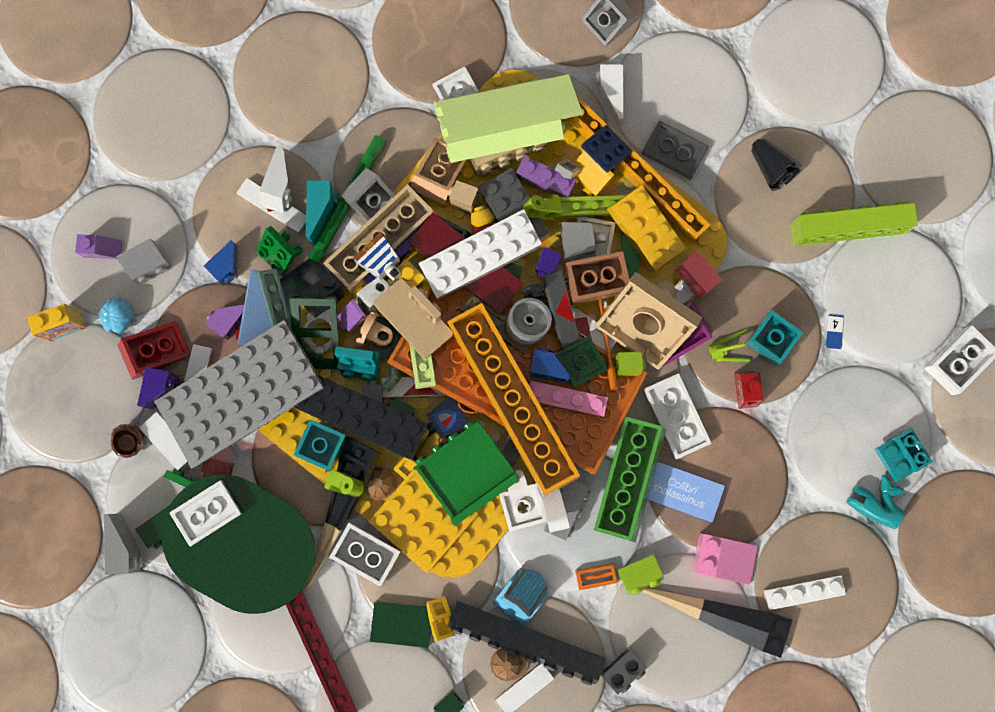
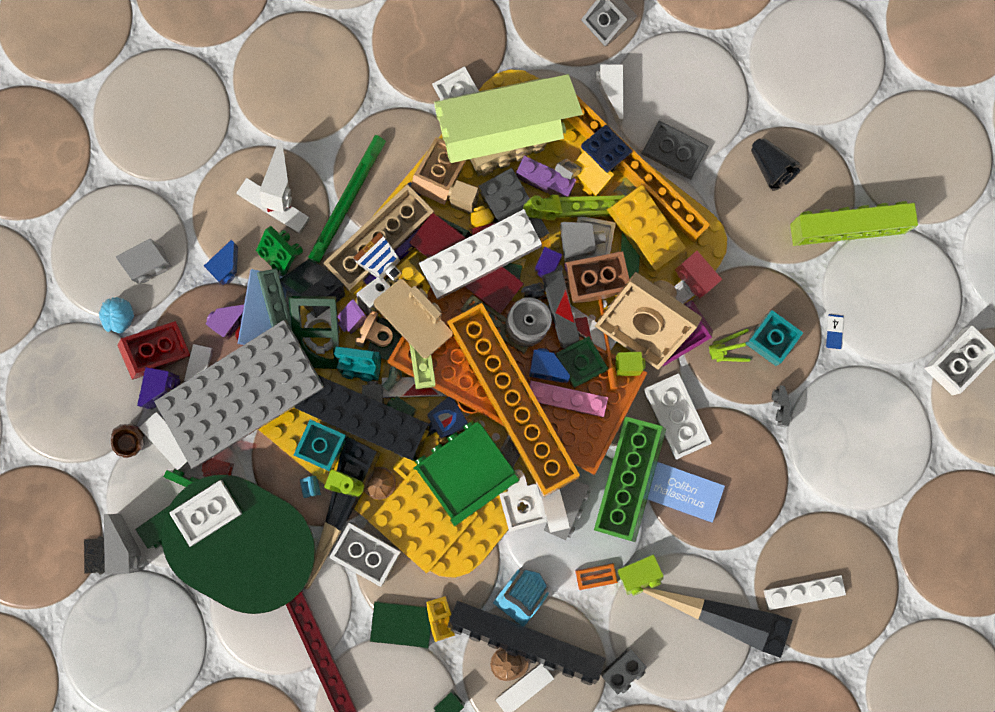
yellow brick [26,303,86,342] -> none
medium lavender slope [75,234,122,259] -> none
teal slope [306,180,339,246] -> none
light grey slope [340,168,395,221] -> none
bright pink slope [692,533,757,584] -> none
red torso [734,371,763,409] -> none
teal piece [846,475,905,529] -> none
teal brick [875,428,933,483] -> none
none -> clear smoke piece [84,536,105,575]
none -> medium azure slope [300,476,321,498]
none -> dark grey slope [771,385,790,427]

